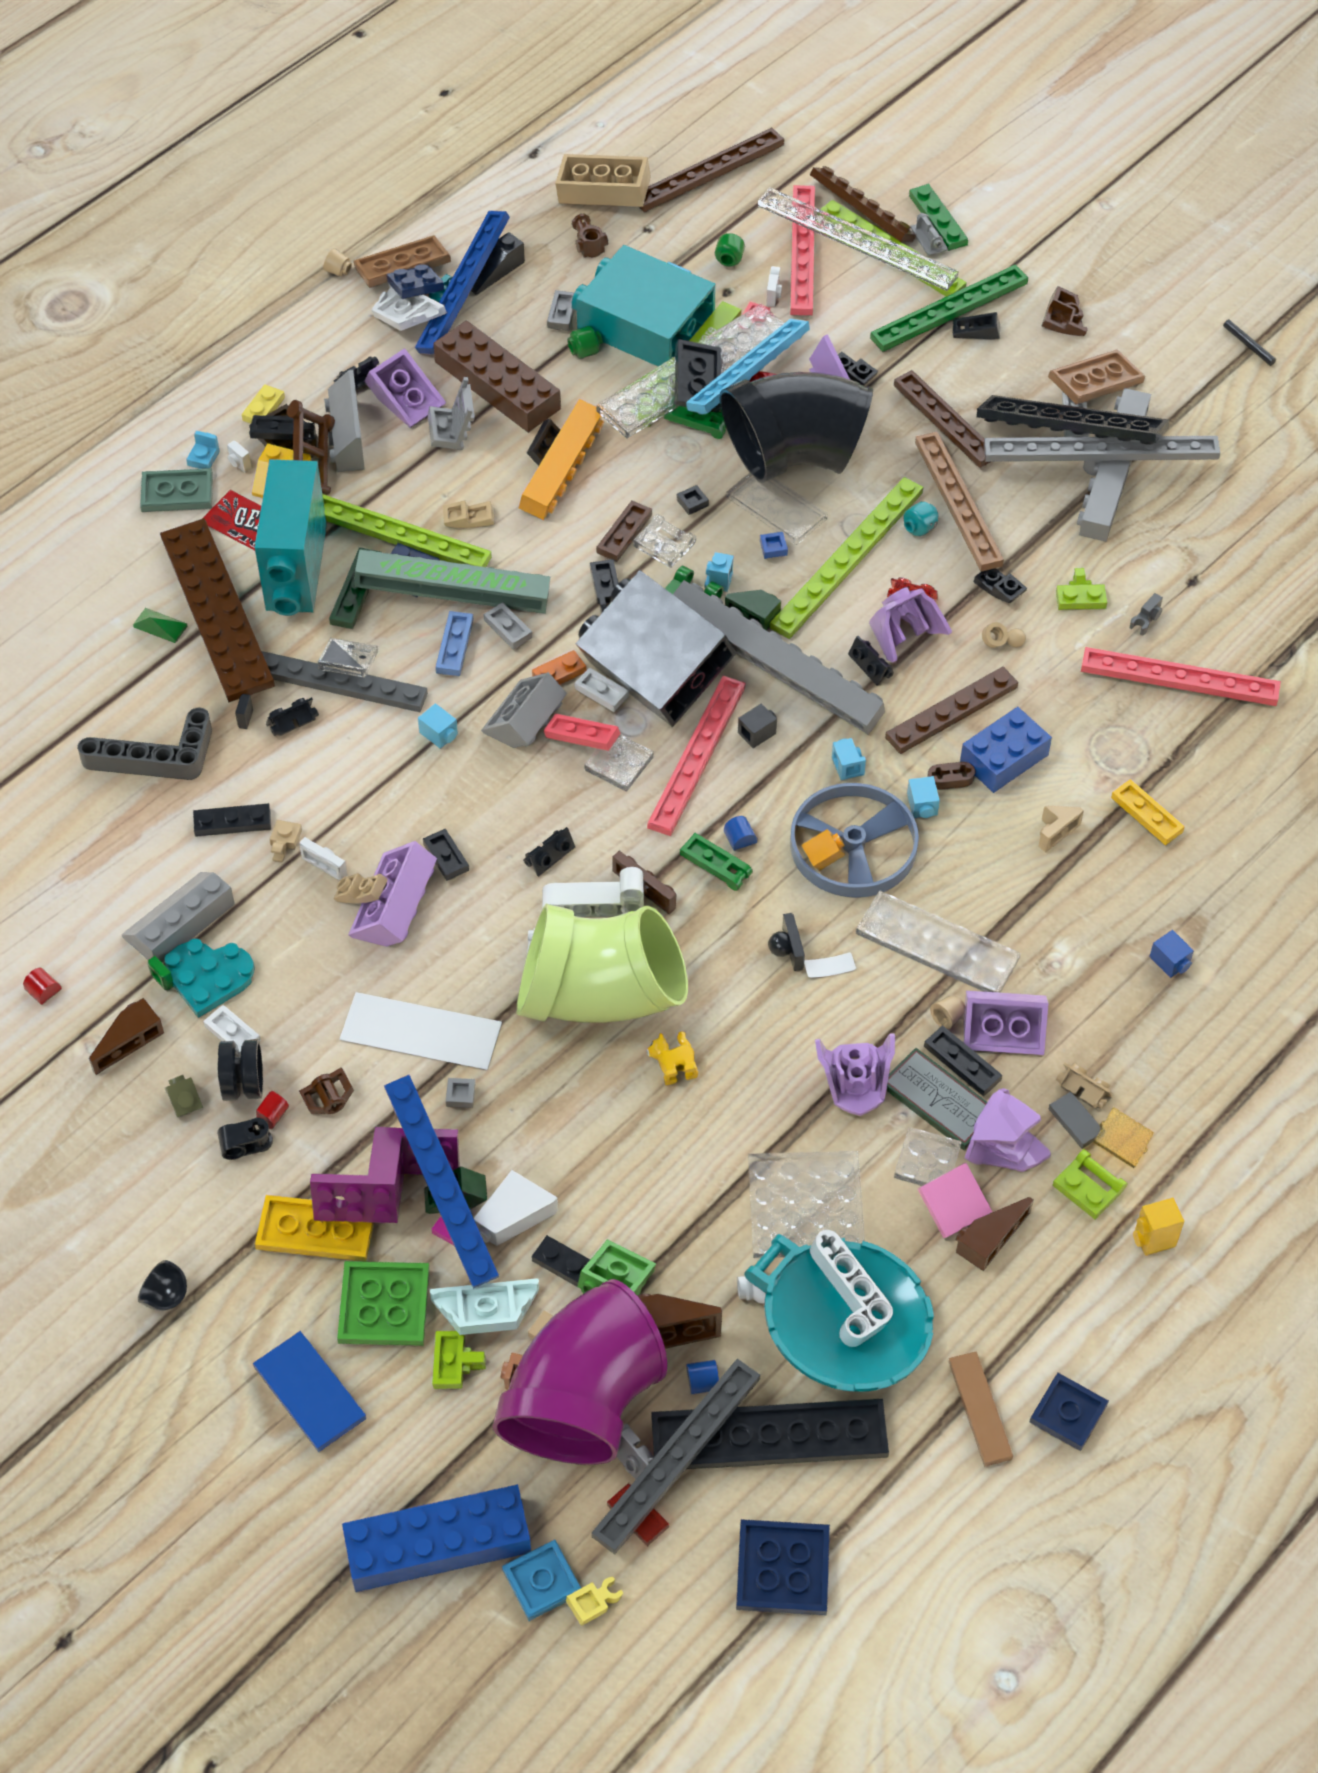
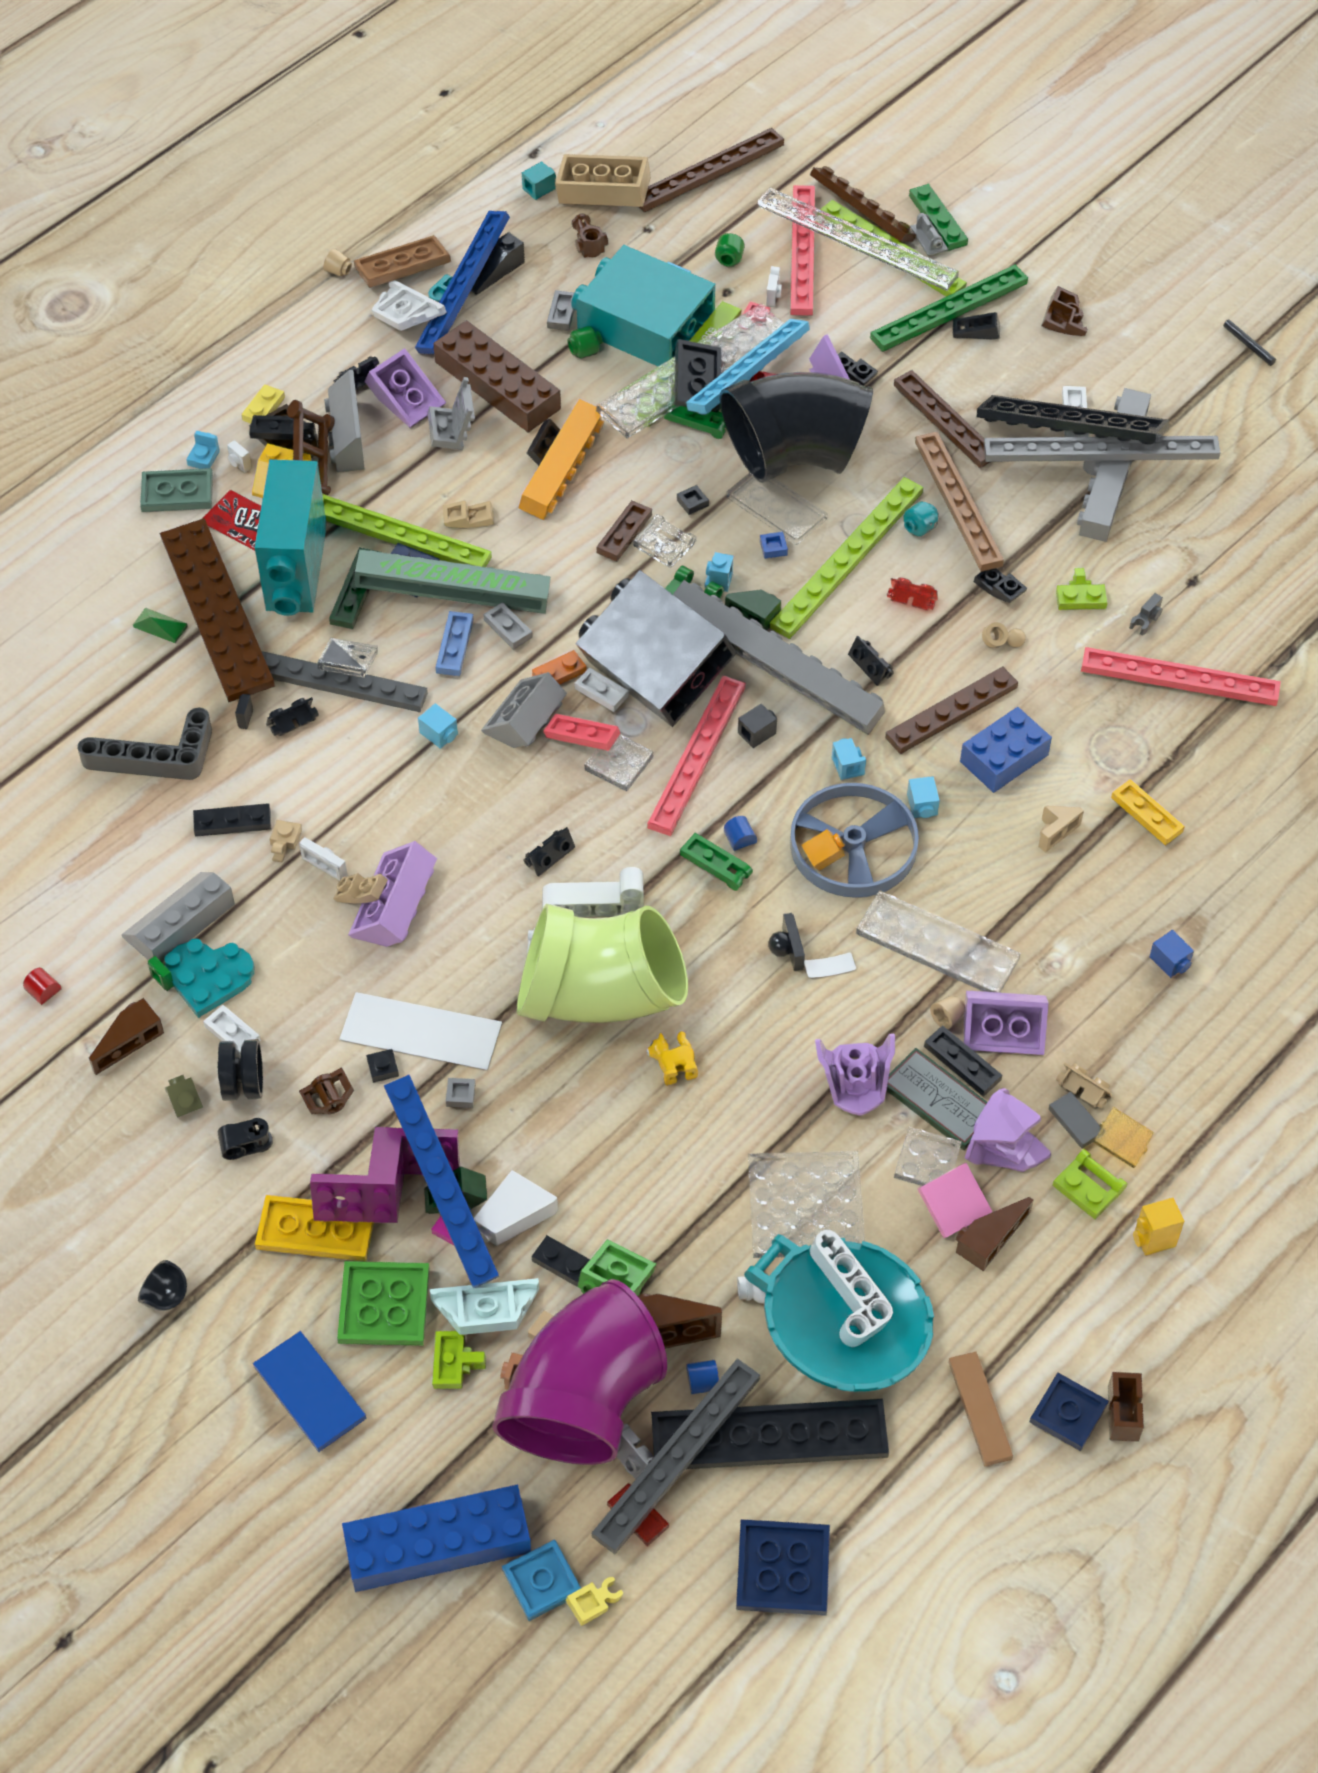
red brick [256,1091,289,1129] -> none
dark blue plate [387,264,444,299] -> none
black plate [423,828,469,881] -> none
black hinge [590,559,618,614] -> none
reddish brown plate [612,850,677,914] -> none
lavender piece [869,587,952,662] -> none
reddish brown beam [927,762,975,790] -> none
medium nougat tile [1048,349,1146,405] -> none
none -> black plate [366,1049,399,1083]
none -> teal brick [521,161,556,200]
none -> reddish brown piece [1108,1372,1144,1442]

